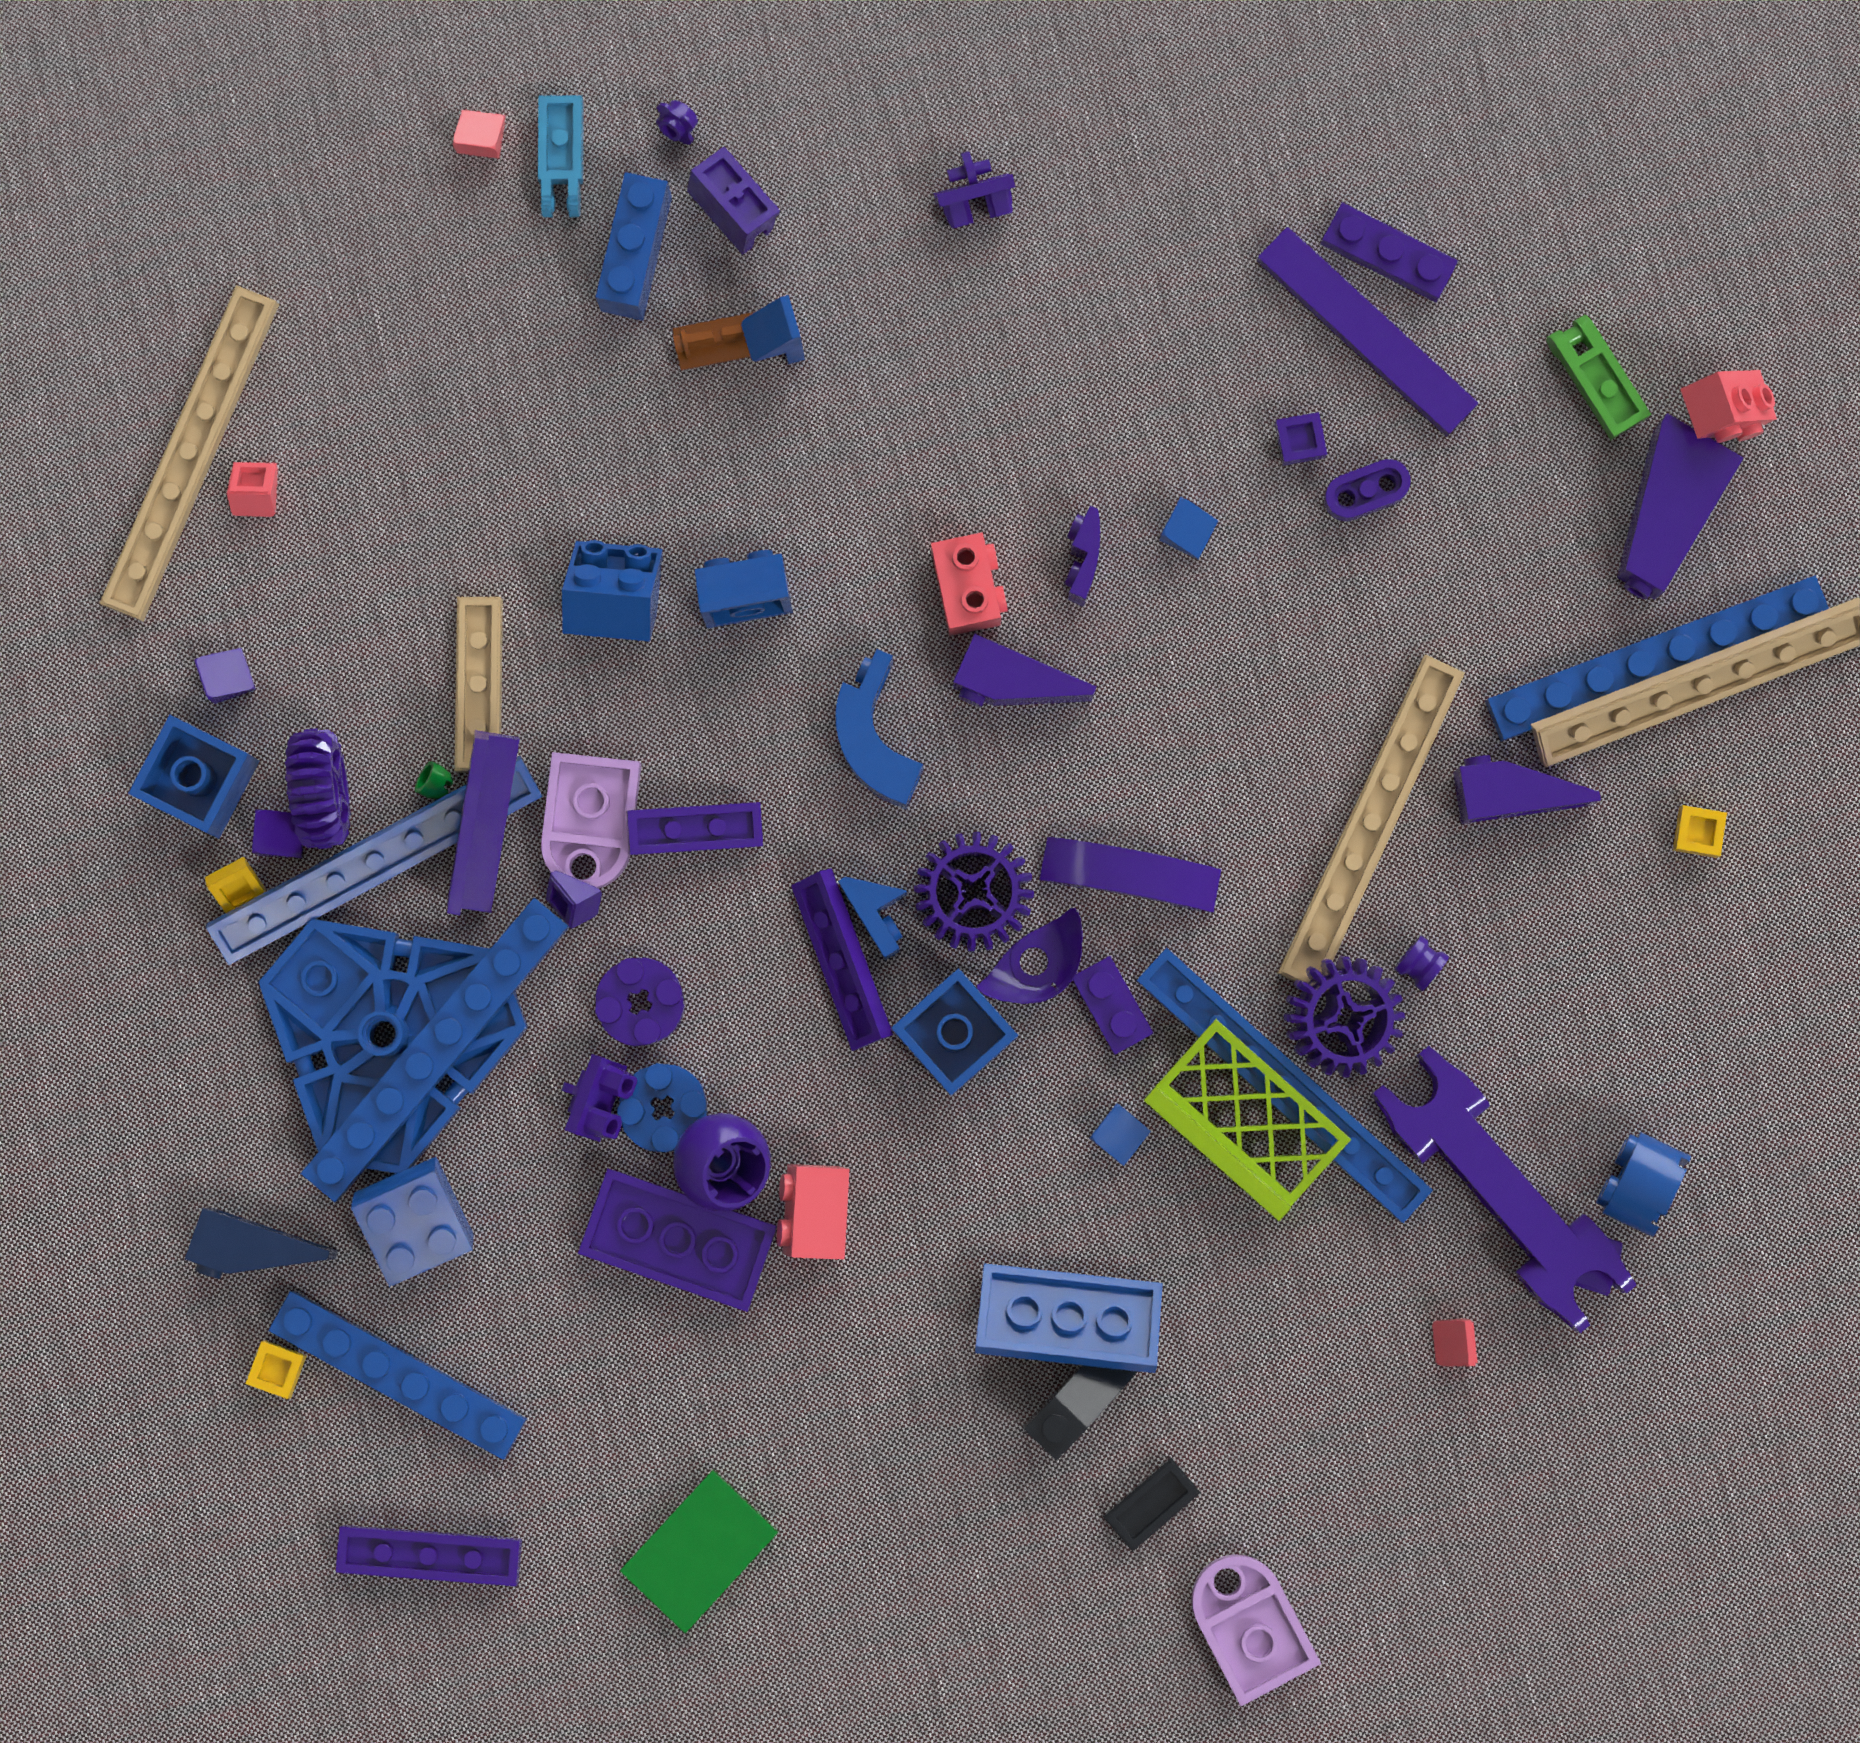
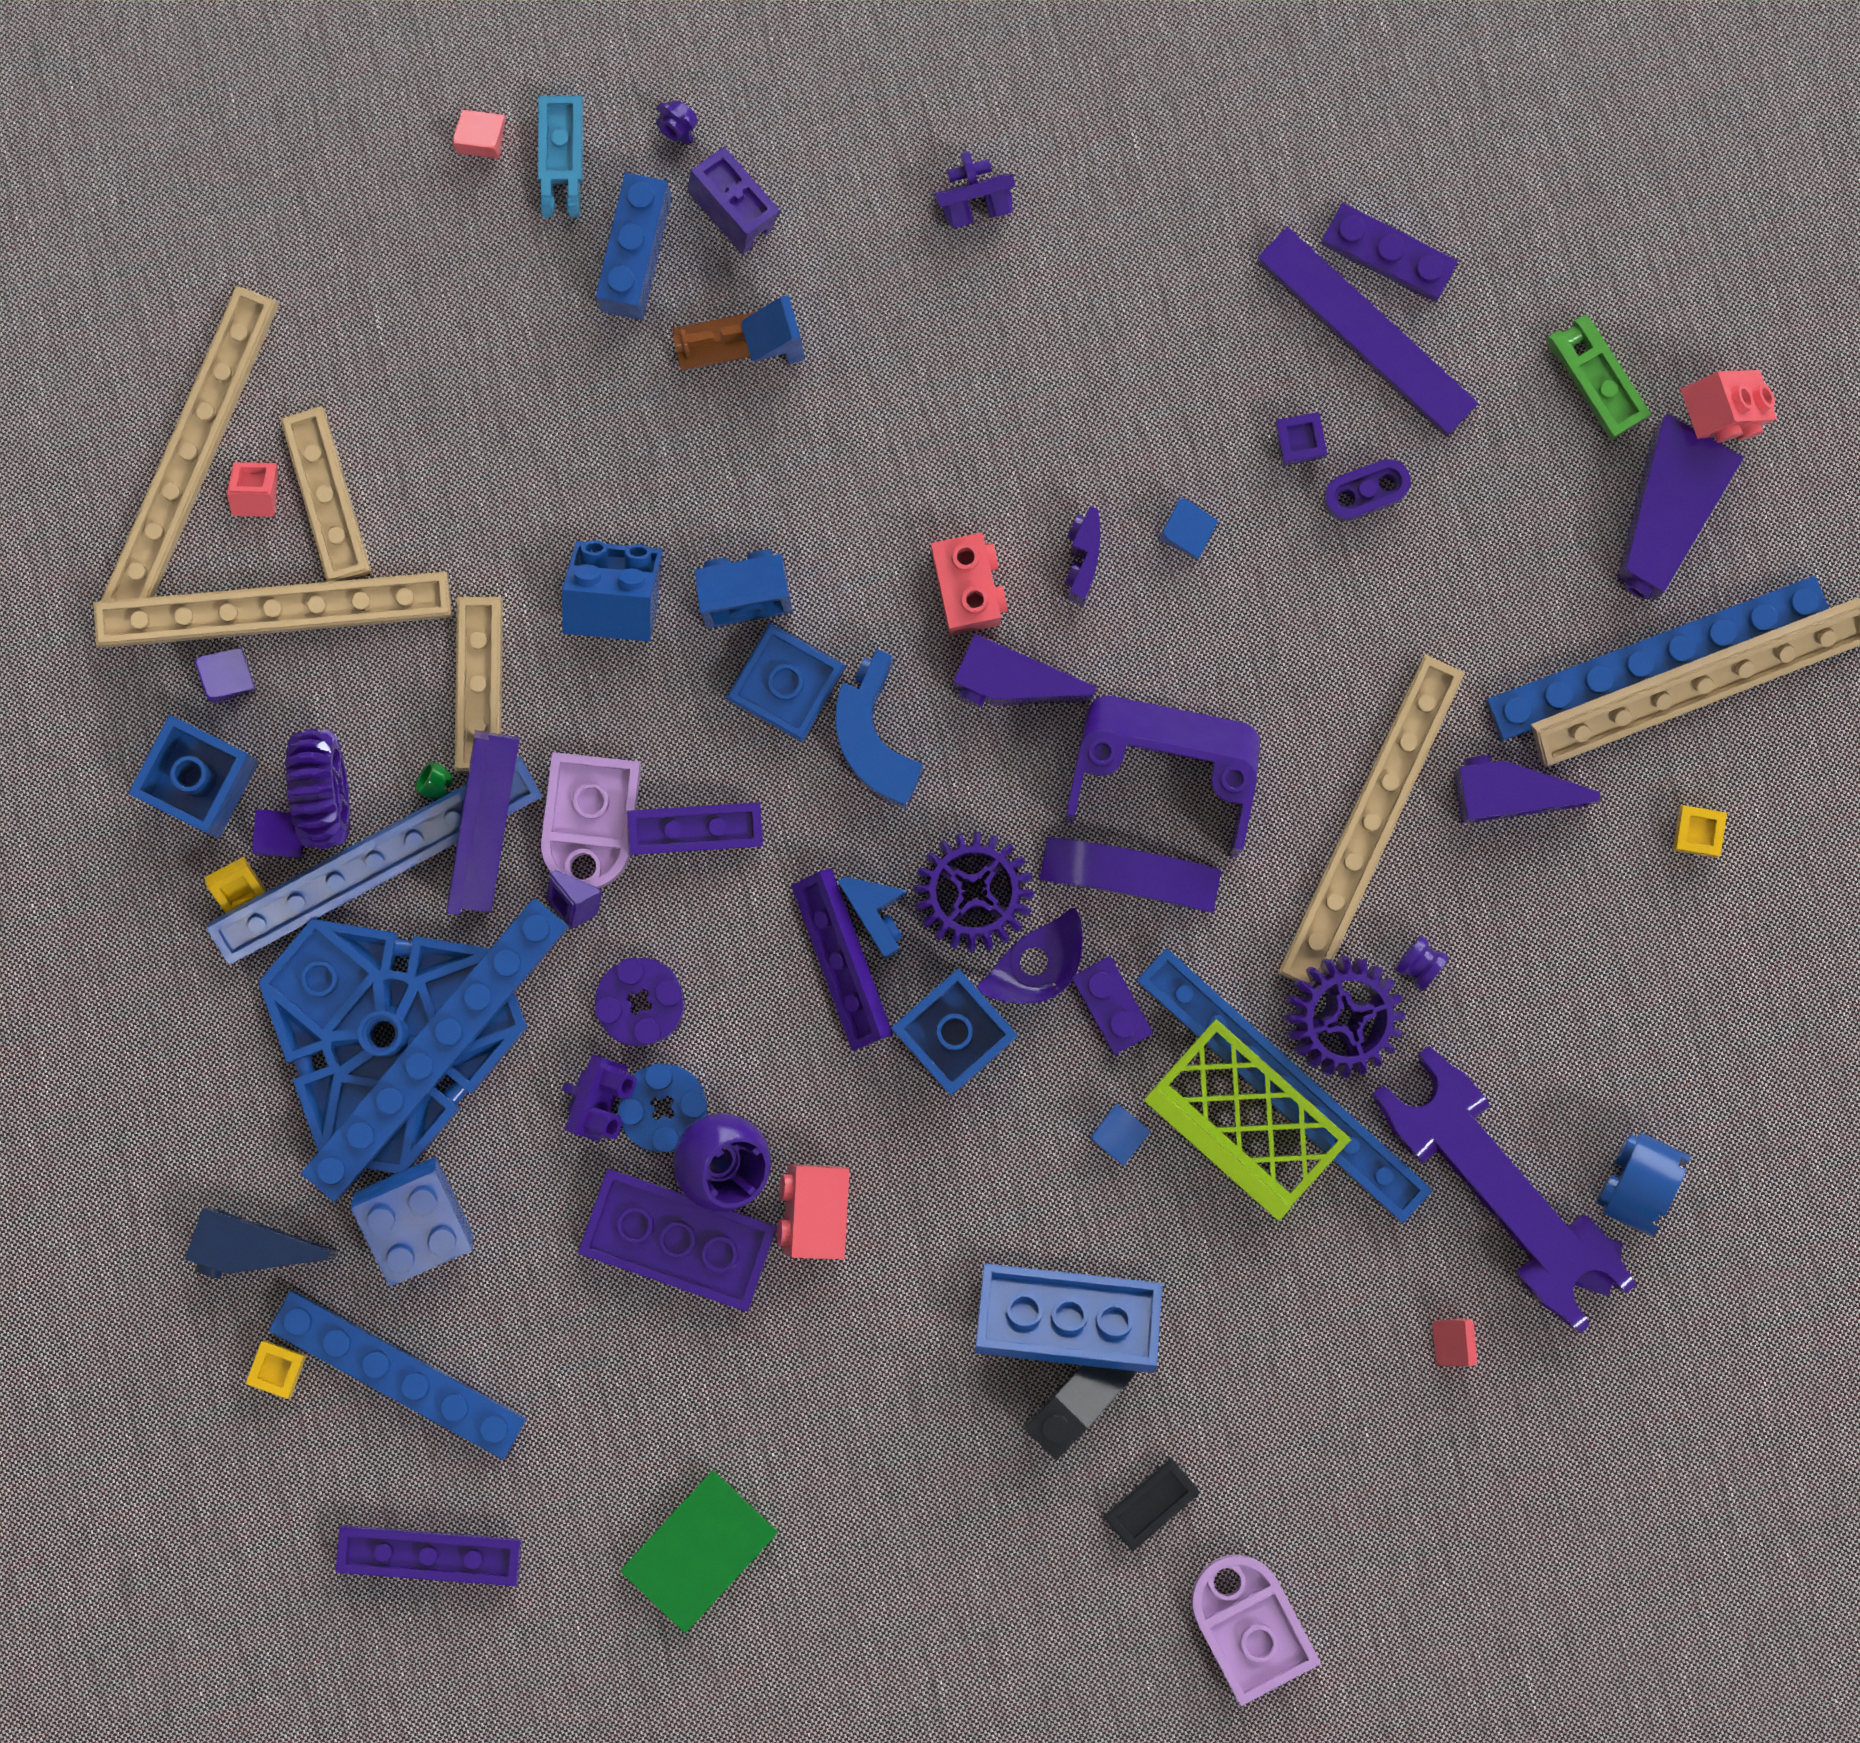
none -> tan tile [93,572,452,648]
none -> tan tile [280,406,372,582]
none -> blue plate [726,622,846,743]
none -> dark purple windscreen [1064,696,1260,857]

